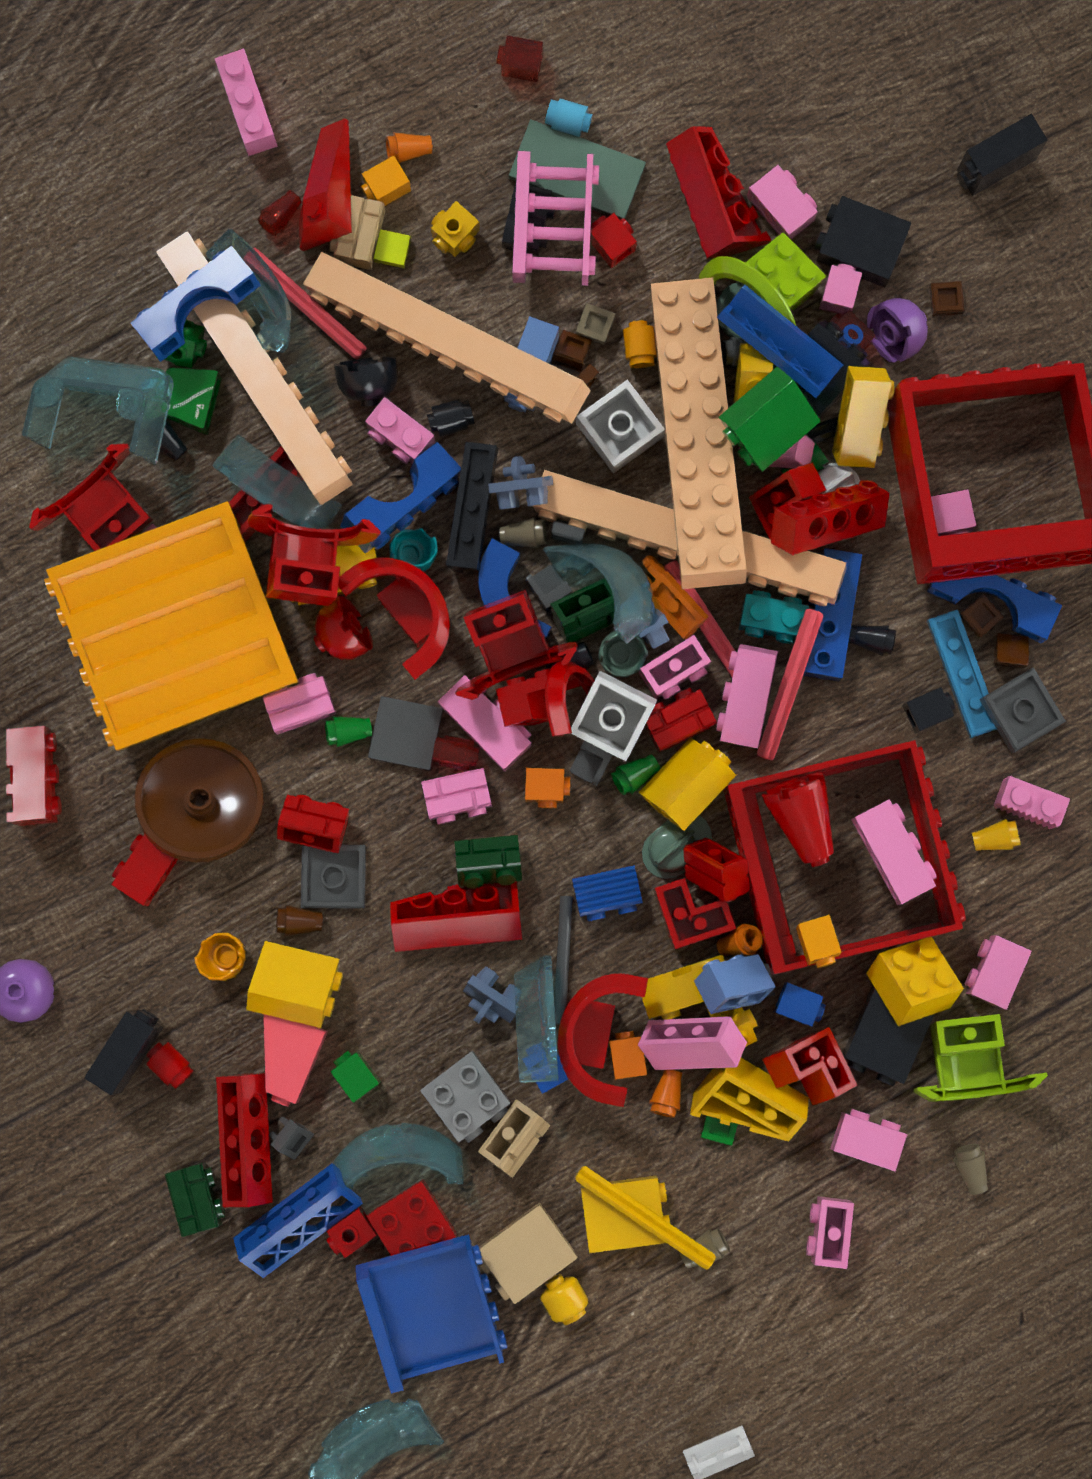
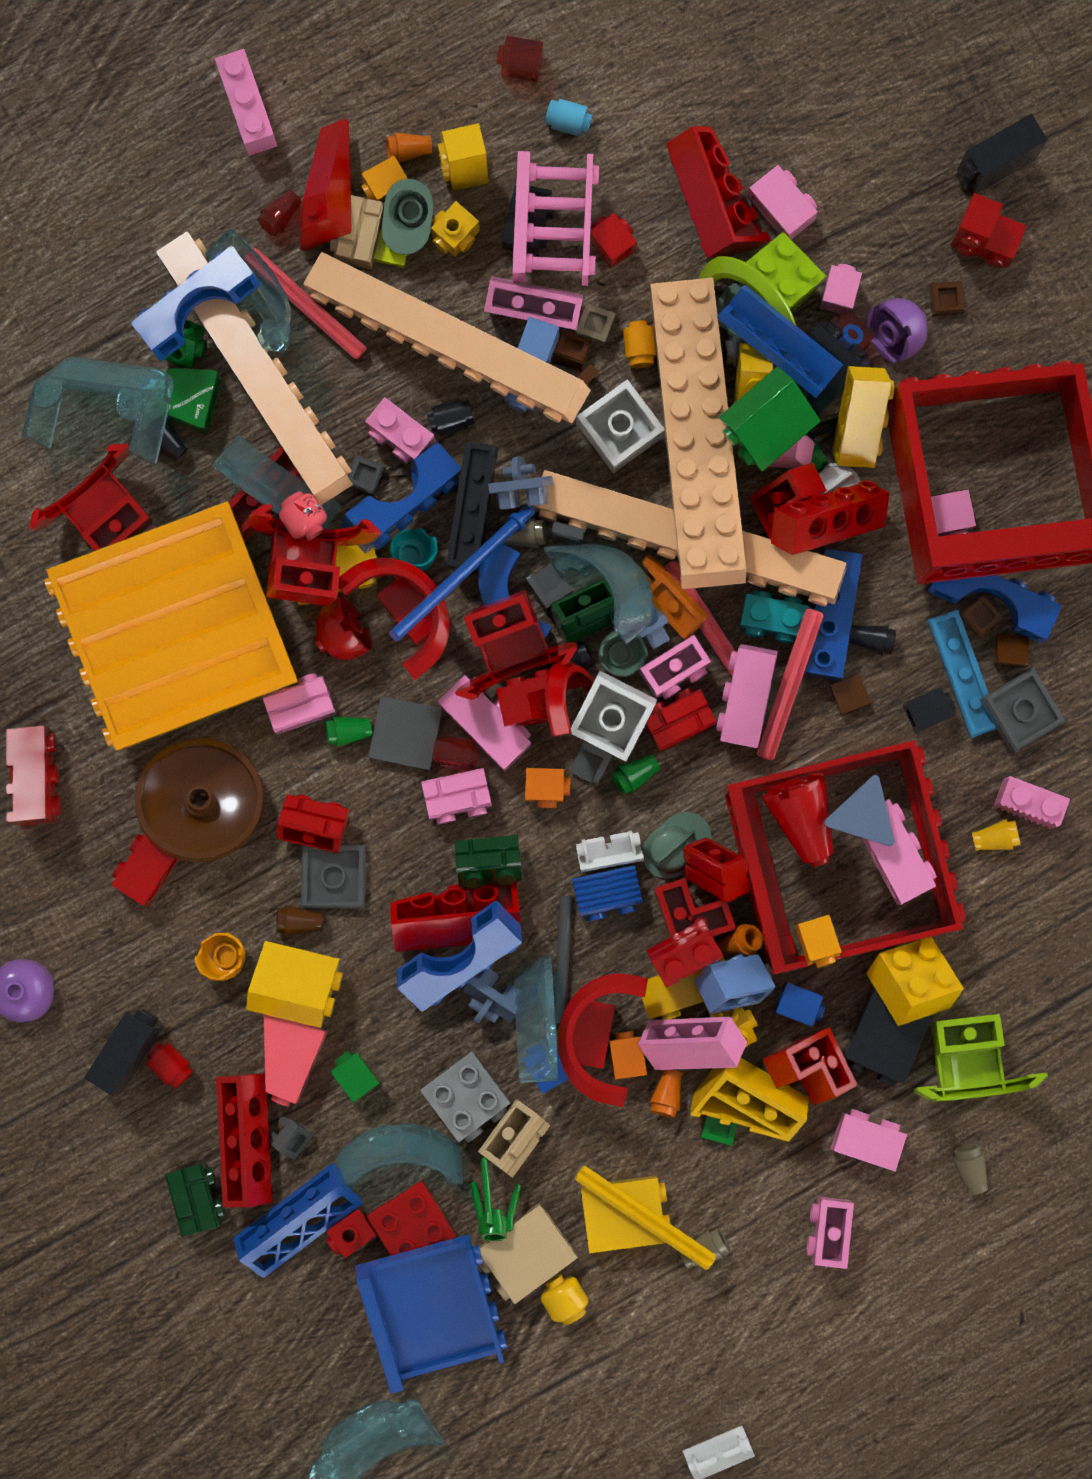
black cylinder [334,357,398,407] -> none
sand green tile [509,119,646,219] -> none
yellow brick [638,737,736,831] -> none
black brick [814,196,911,288] -> none
bright pink brick [965,935,1032,1010] -> none
none -> coral head [279,491,327,541]
none -> dark grey tile [347,455,386,496]
none -> sand green piece [382,179,434,255]
none -> blue bar [389,504,535,641]
none -> arch [397,900,522,1012]
none -> yellow wedge [438,123,488,191]
none -> green plant [471,1157,521,1241]
none -> bright pink brick [484,276,583,330]
none -> white hinge [576,830,644,872]
none -> red brick [646,919,724,988]
none -> sand blue piece [824,775,895,846]
none -> reddish brown tile [829,674,871,715]
none -> red brick [951,193,1027,268]

